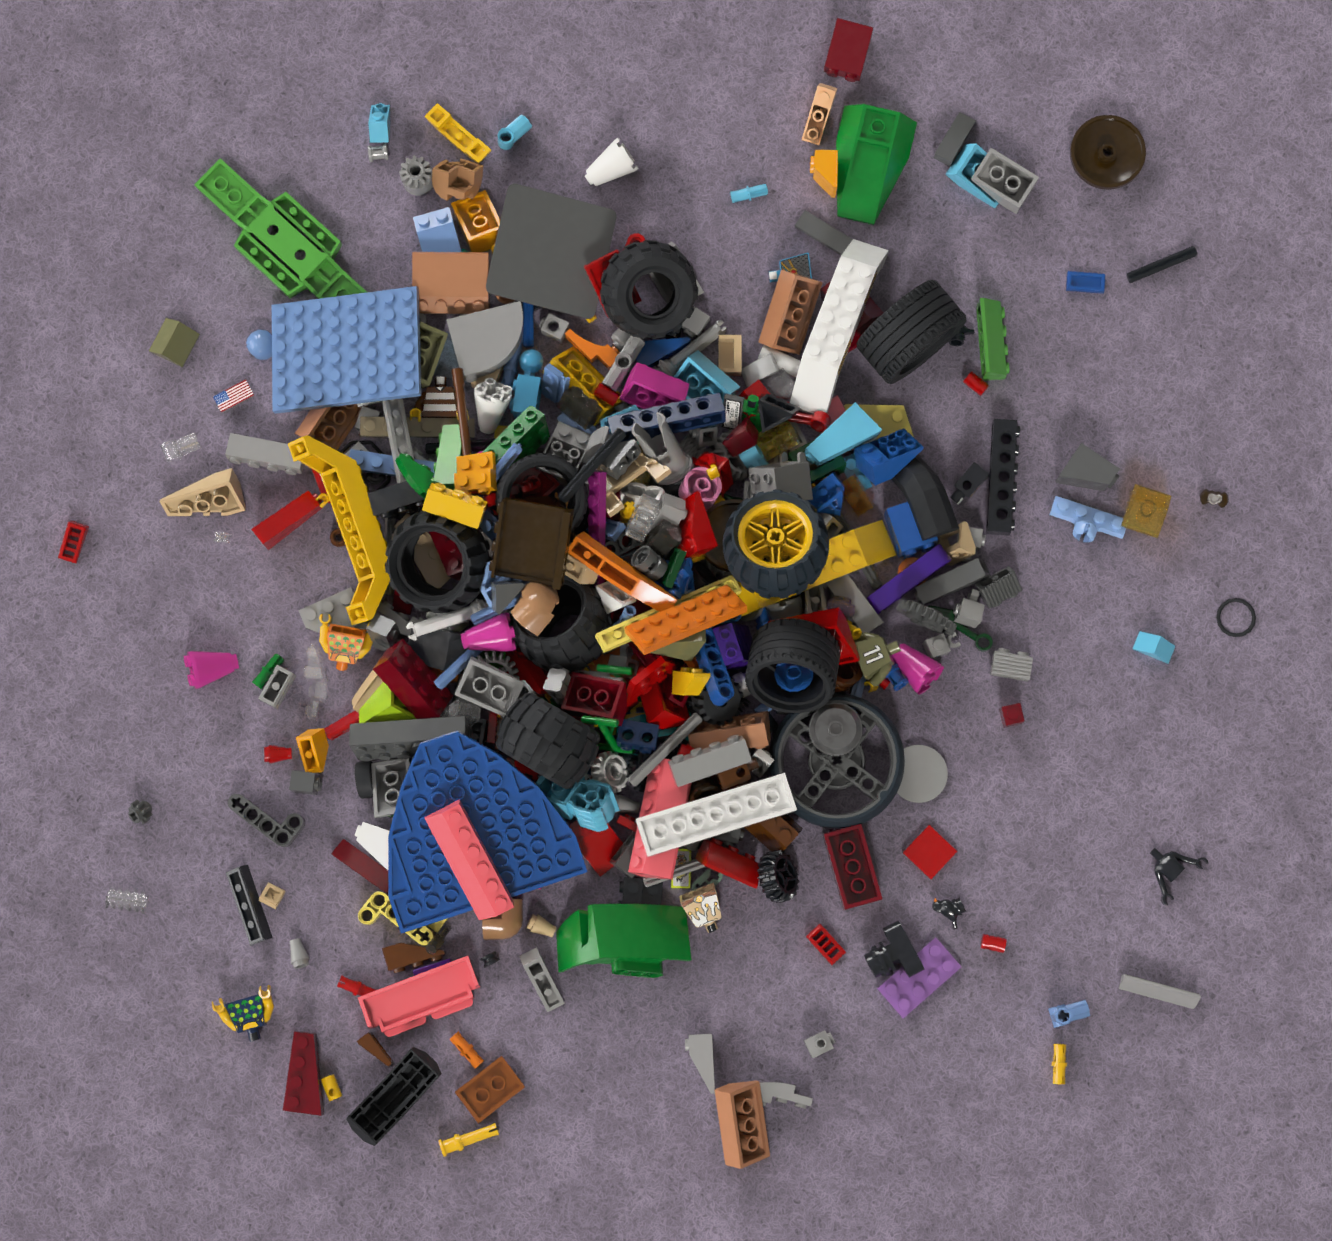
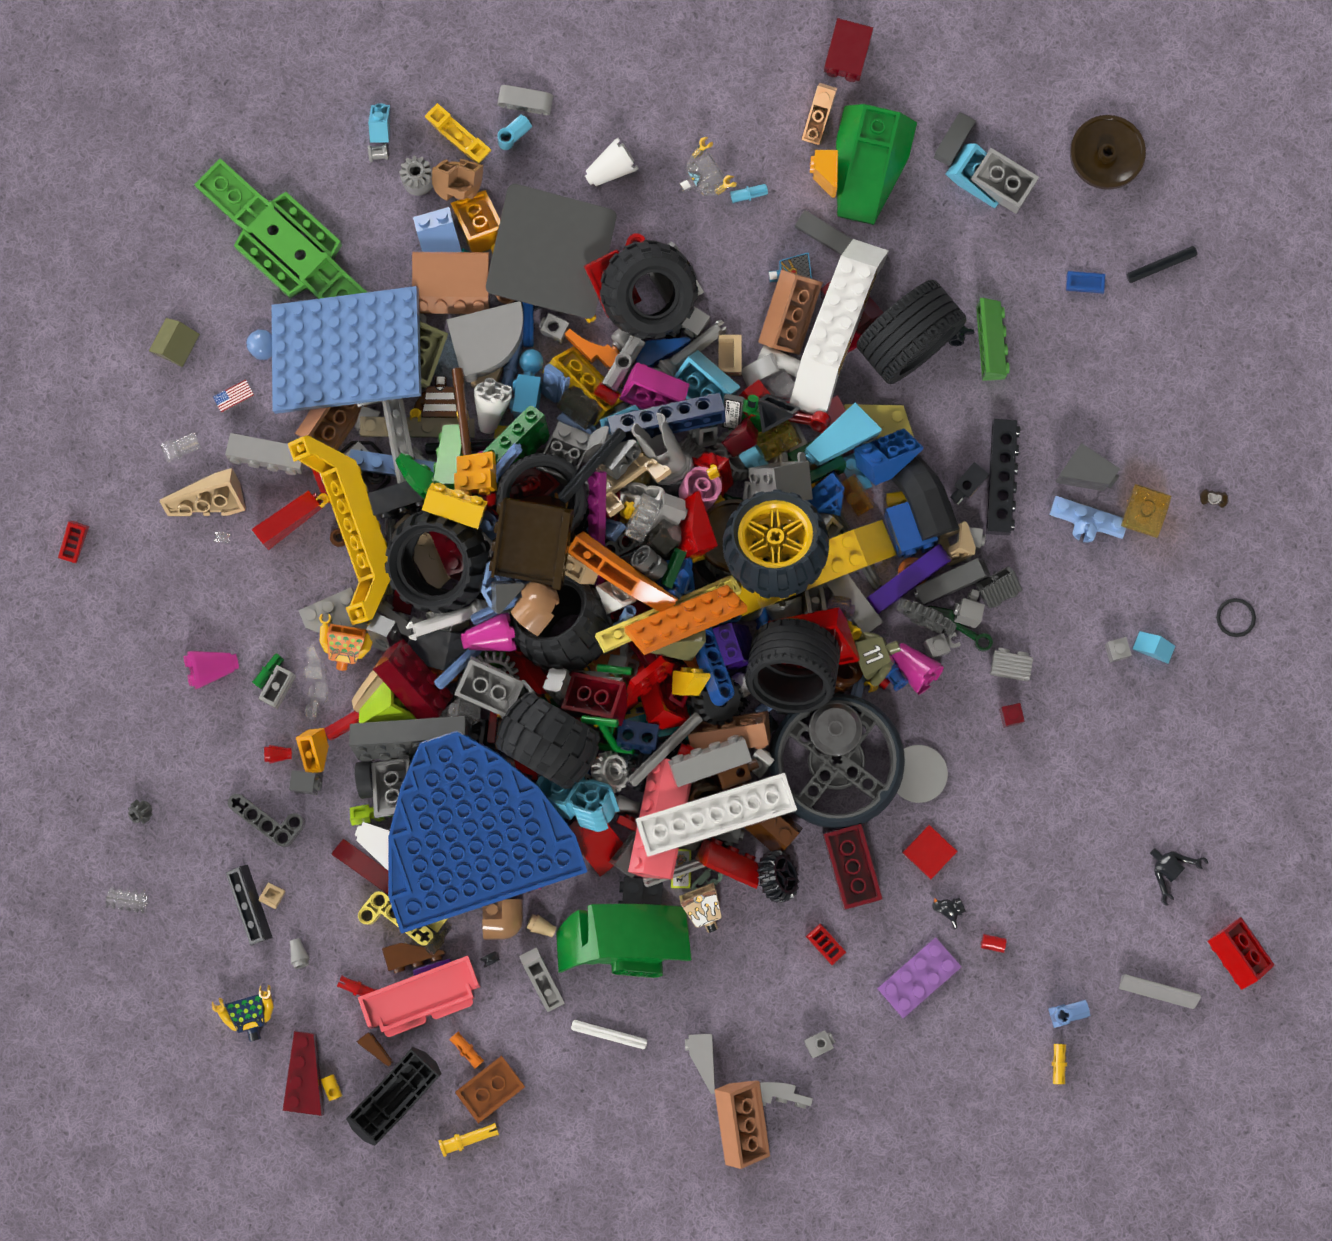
coral slope [424,799,514,920] -> none
blue tile [775,663,813,692] -> none
black beam [864,921,925,978] -> none
red piece [963,371,989,396] -> none
none -> lime plate [350,804,385,826]
none -> light grey beam [497,85,554,115]
none -> white axle [571,1020,647,1049]
none -> clear torso [679,137,737,197]
none -> yellow piece [886,491,908,507]
none -> light grey brick [1105,637,1132,663]
none -> red slope [1207,917,1275,990]

